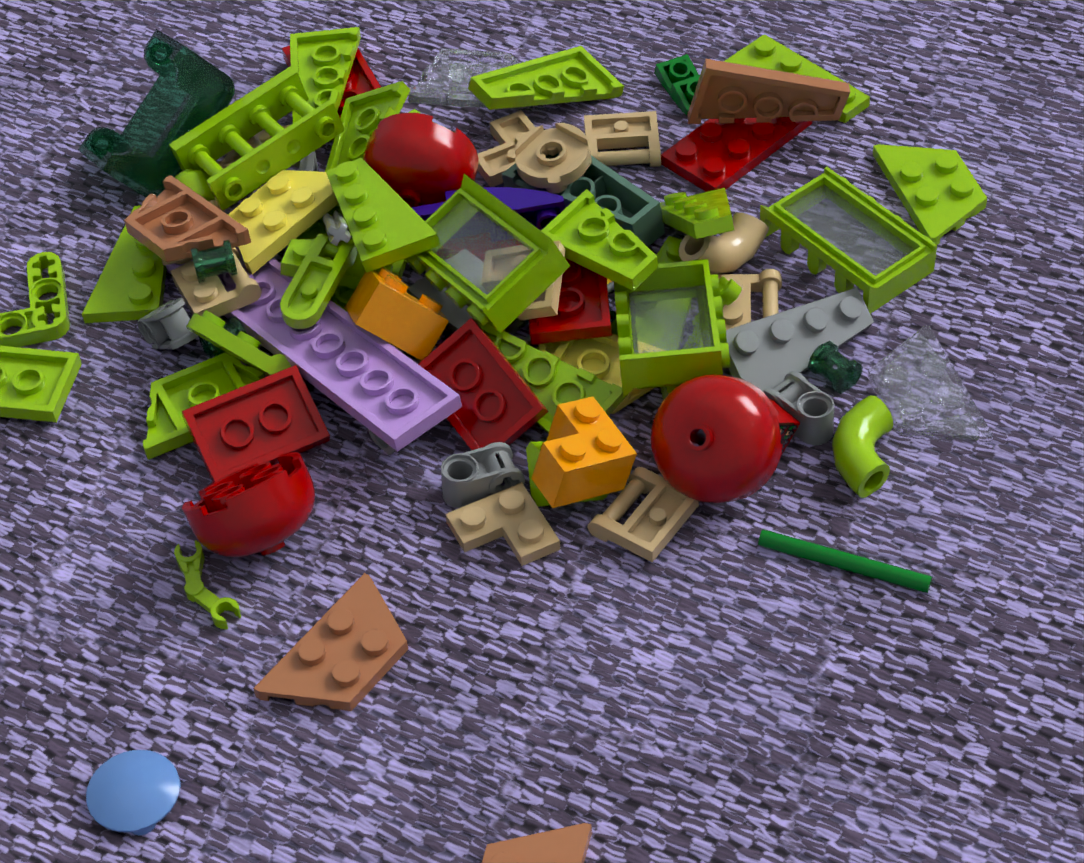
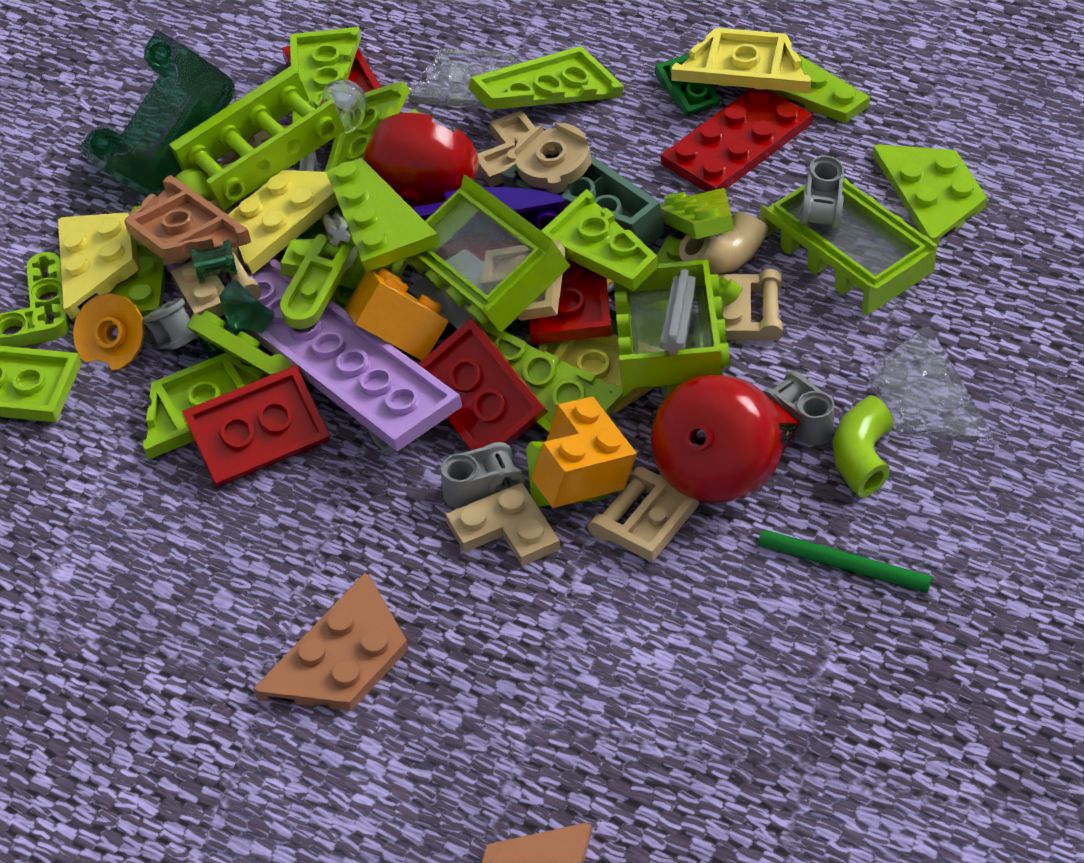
medium blue dish [86,750,181,835] -> none
lime piece [174,540,241,629] -> none
red cylinder [182,452,315,557] -> none
tan plate [584,111,661,167] -> none
nougat wing [687,59,850,124] -> none
light grey wing [726,288,874,391] -> none
clear green bush [808,341,863,394] -> none
none -> light yellow wing [58,212,139,319]
none -> light orange dish [73,293,145,370]
none -> clear green slope [219,279,275,333]
none -> clear head [318,80,367,134]
none -> light grey axle [660,269,697,356]
none -> light yellow wing [671,28,811,93]
none -> light grey piece [799,156,844,230]

